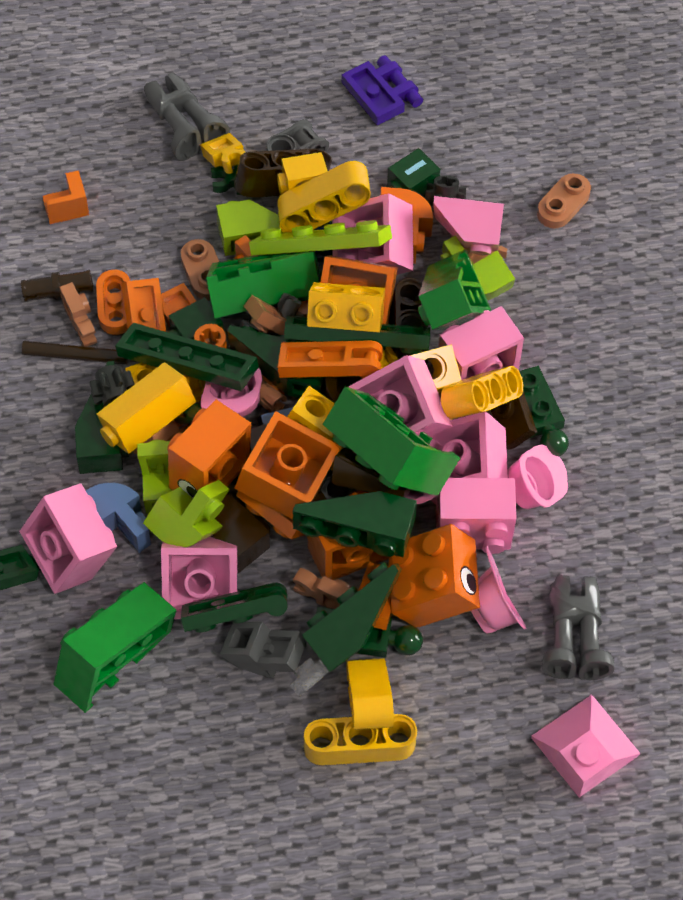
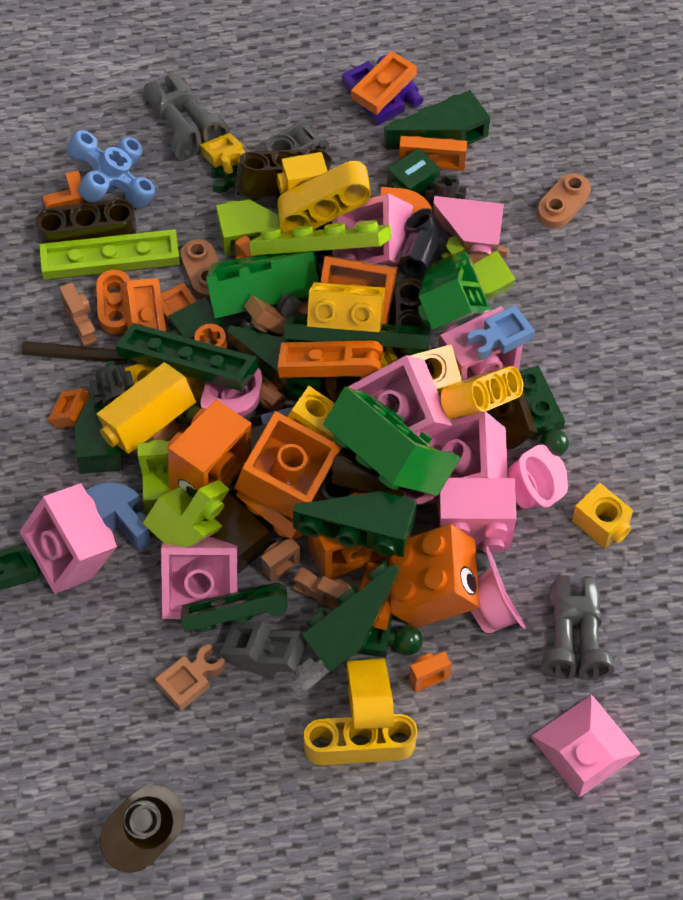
dark brown pin [21,270,94,302] -> none
green wedge [53,582,176,713] -> none
none -> dark brown beam [36,199,137,244]
none -> lime plate [39,229,180,280]
none -> orange plate [47,388,91,428]
none -> medium blue gear [67,130,155,209]
none -> dark brown piece [99,784,185,873]
none -> nougat plate [155,644,226,712]
none -> nougat plate [261,538,300,583]
none -> orange plate [351,51,417,115]
none -> dark green slope [383,90,490,150]
none -> black piece [397,208,449,279]
none -> orange plate [399,136,467,171]
none -> orange plate [409,651,452,693]
none -> medium blue plate [466,305,535,360]
none -> yellow brick [572,483,633,549]

